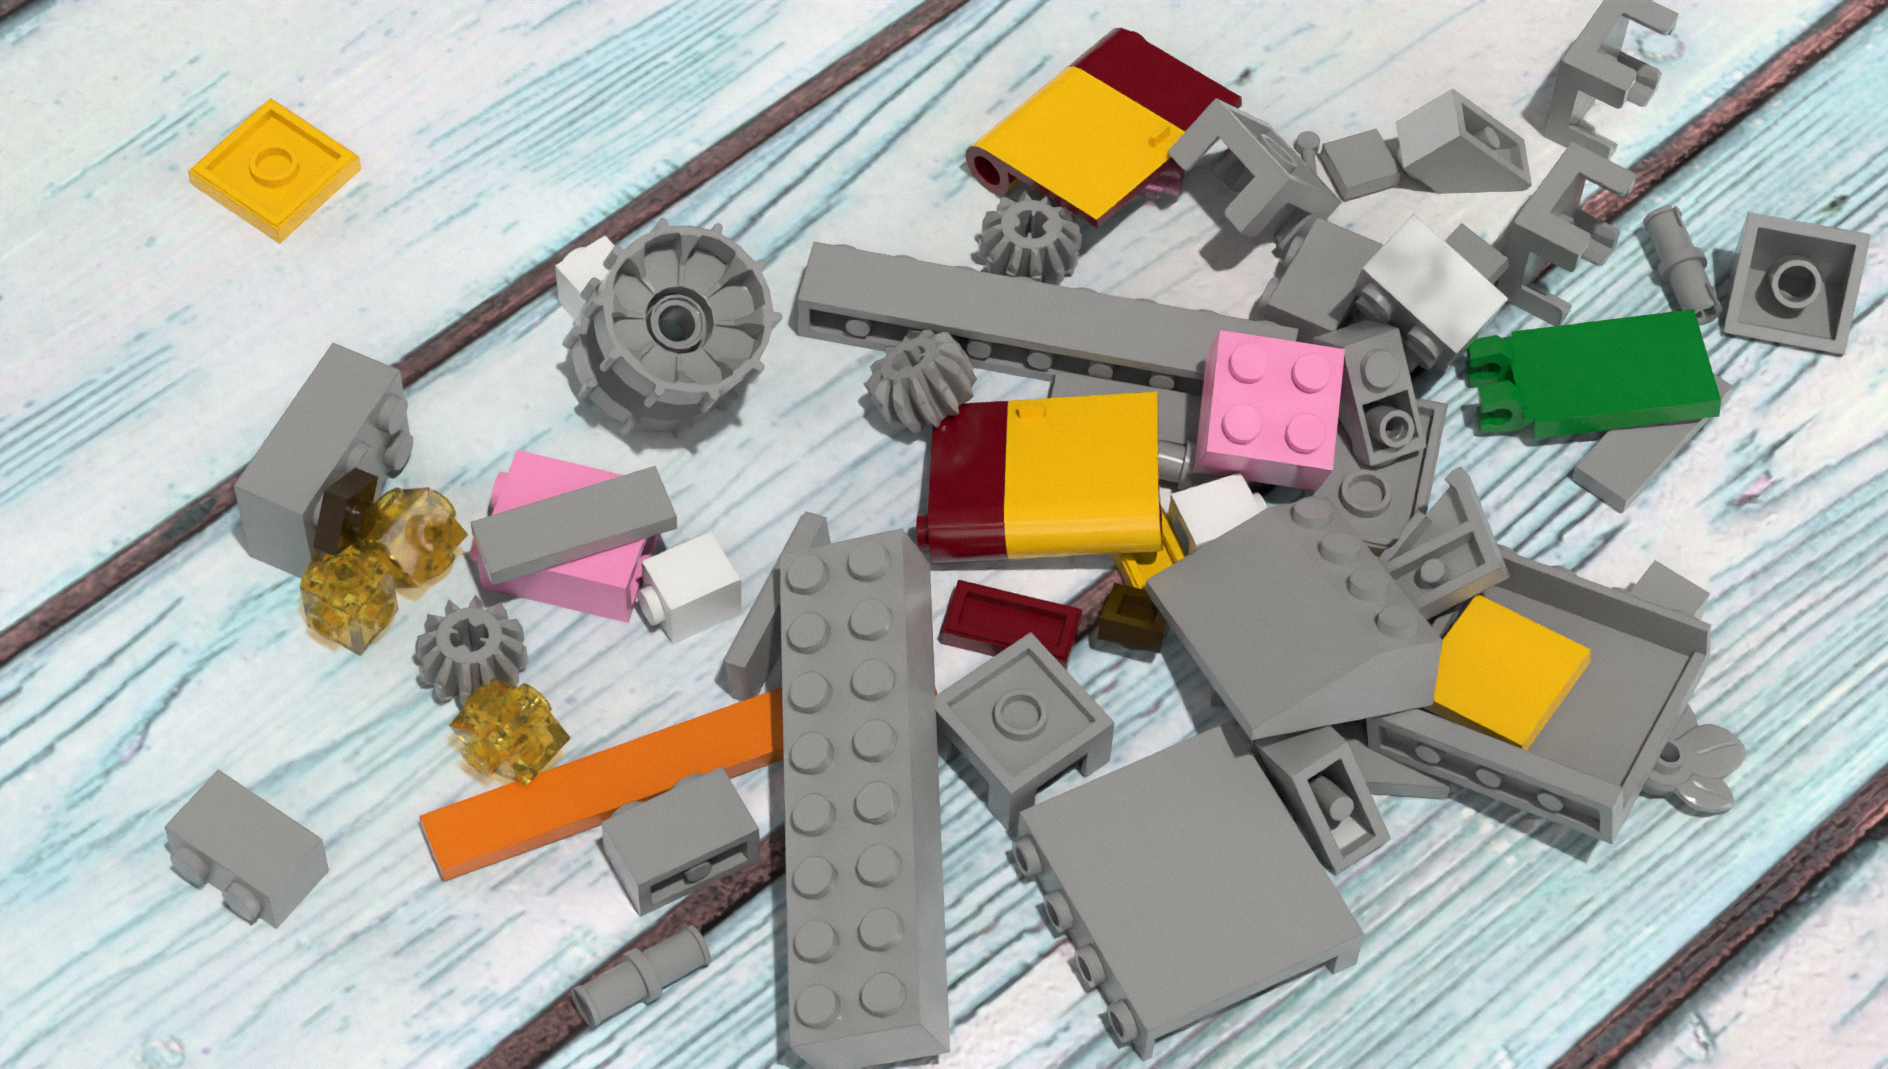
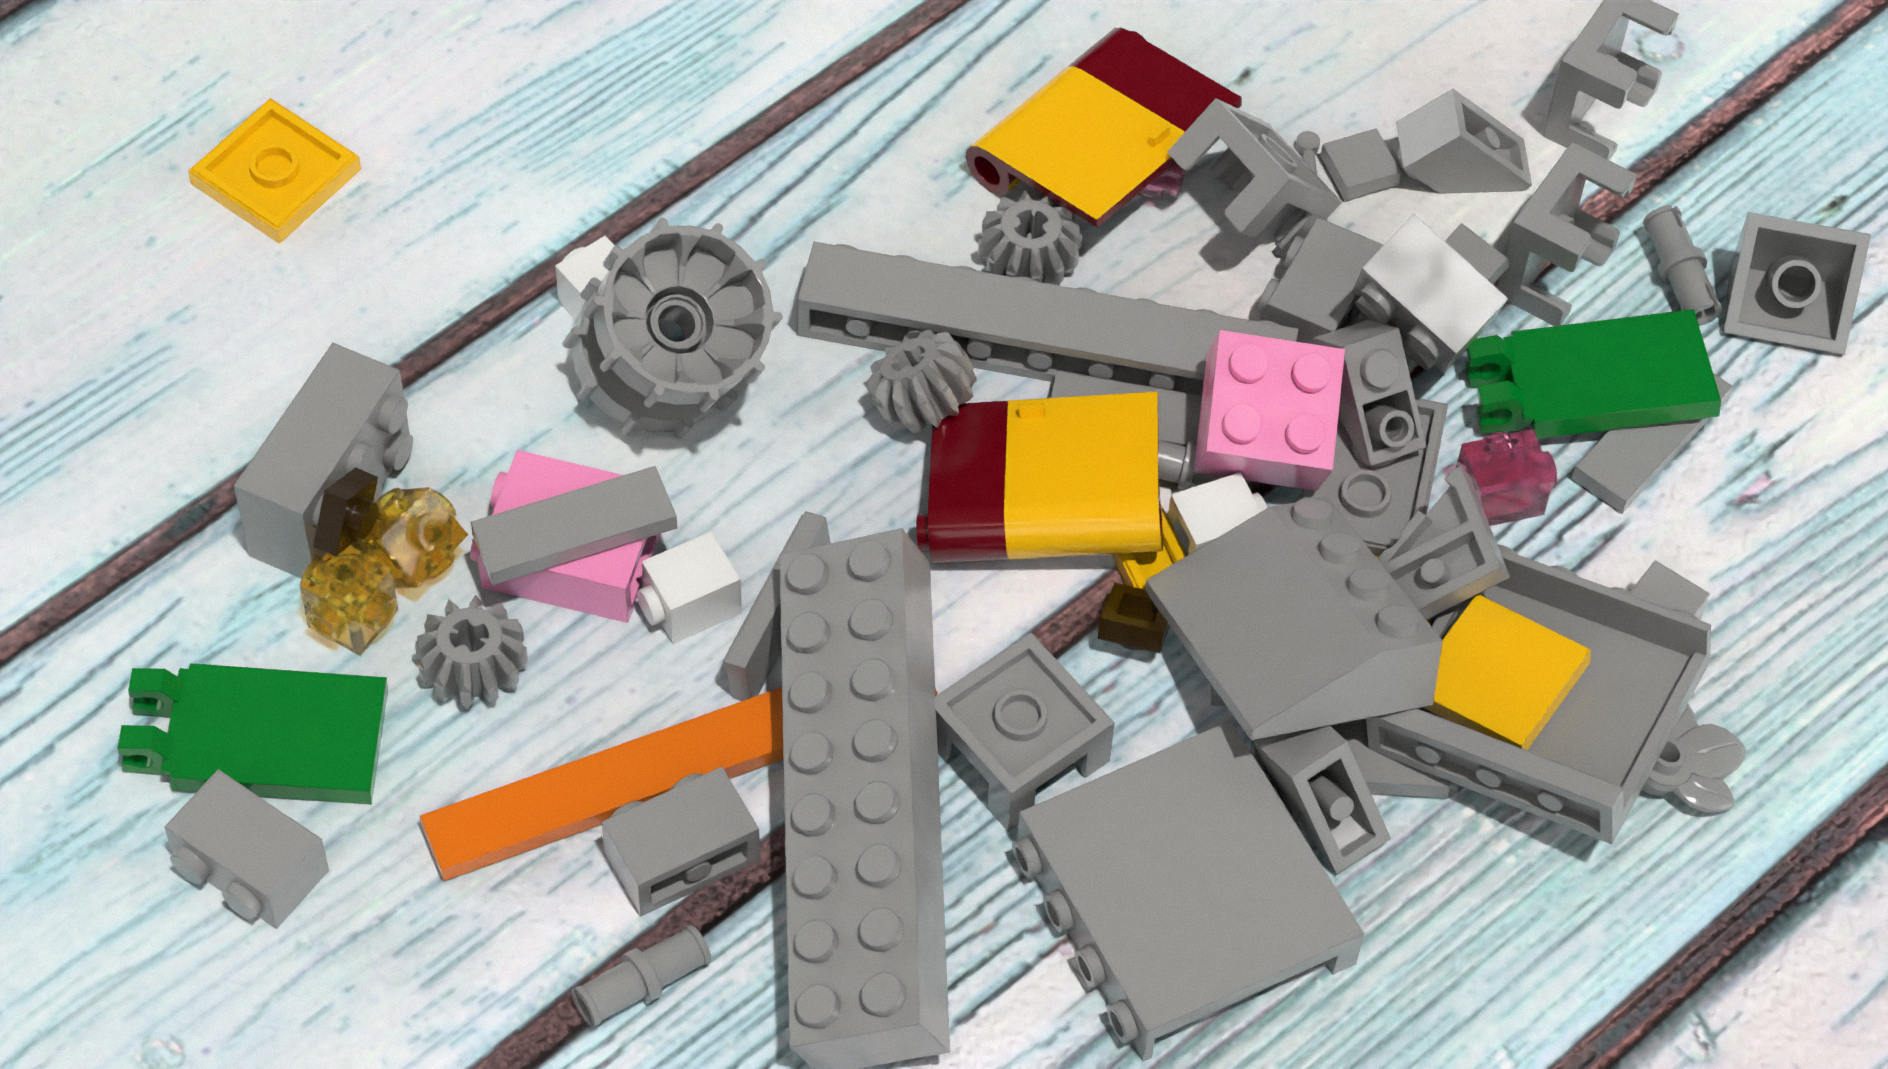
clear yellow brick [449,678,571,786] -> none
dark red tile [941,580,1083,671] -> none
none -> green tile [117,663,388,805]
none -> clear pink brick [1455,429,1557,526]

